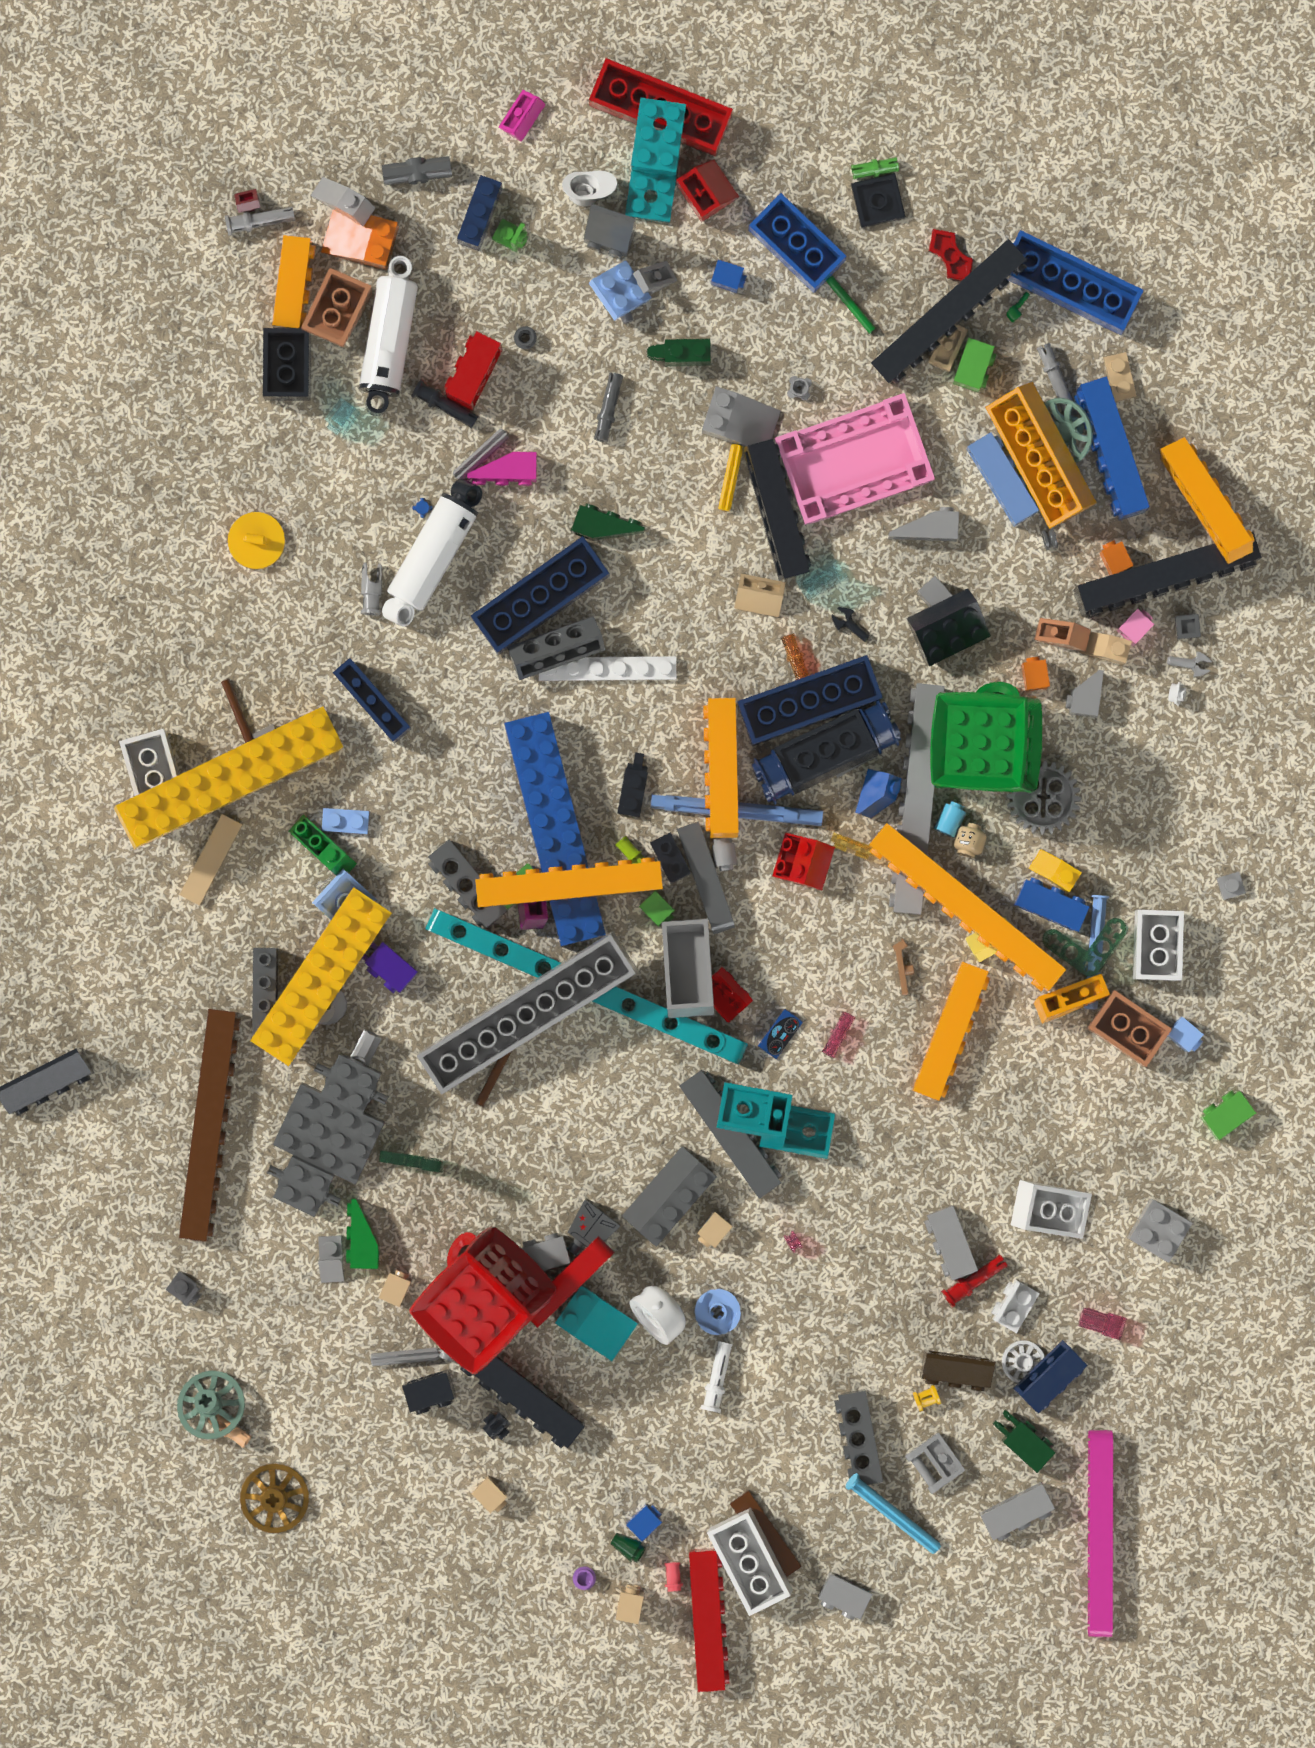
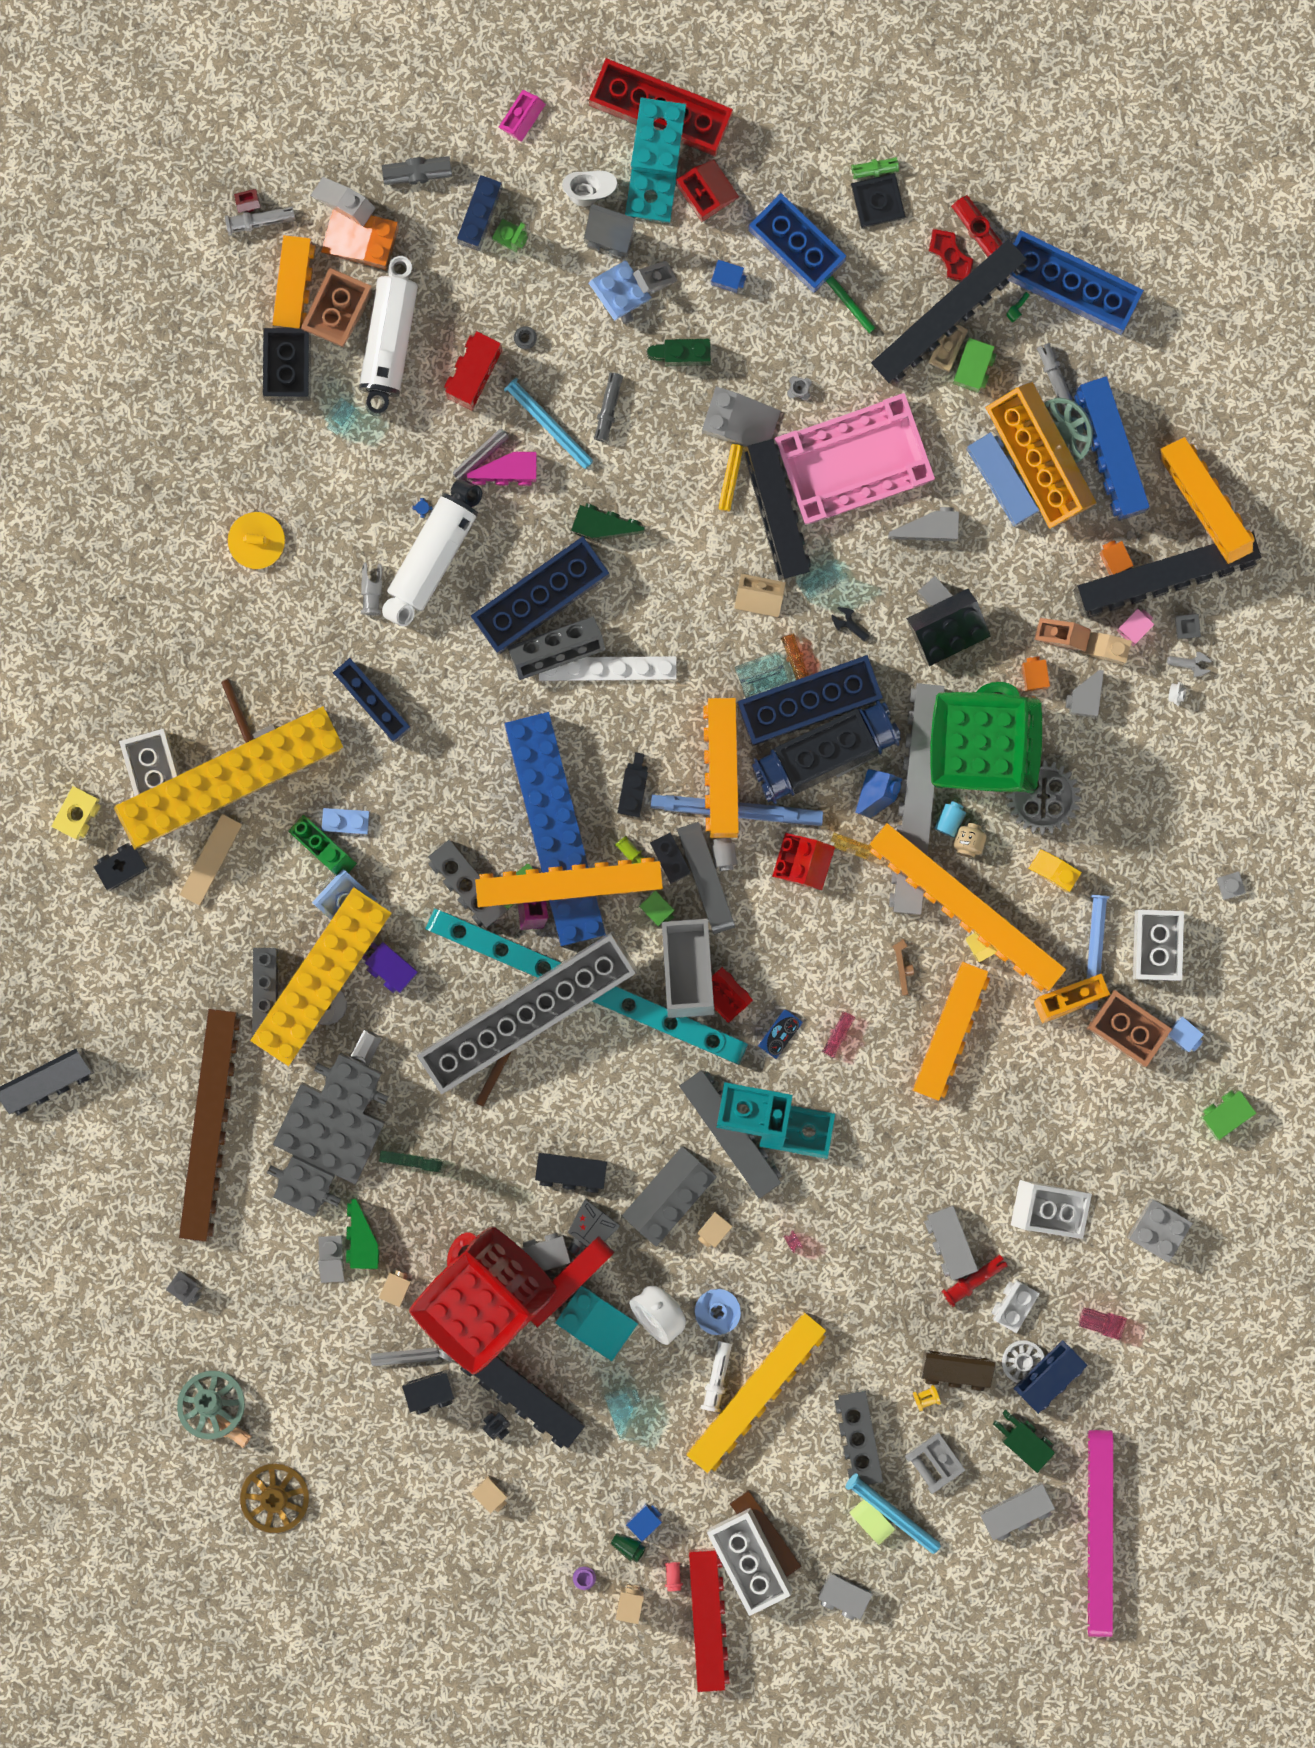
black pin [411,379,479,429] -> none
blue brick [1014,877,1090,933] -> none
dark grey bush [1041,528,1058,551] -> none
clear green beam [1042,918,1128,976] -> none
tan plate [1103,352,1137,402] -> none
none -> light yellow brick [51,786,101,840]
none -> black brick [94,843,149,892]
none -> medium azure axle [504,378,593,469]
none -> black brick [535,1152,607,1193]
none -> clear light blue slope [604,1385,641,1440]
none -> yellow brick [686,1312,826,1473]
none -> clear light blue panel [735,652,789,698]
none -> yellowish green beam [849,1499,896,1545]
none -> red piece [951,195,1003,258]

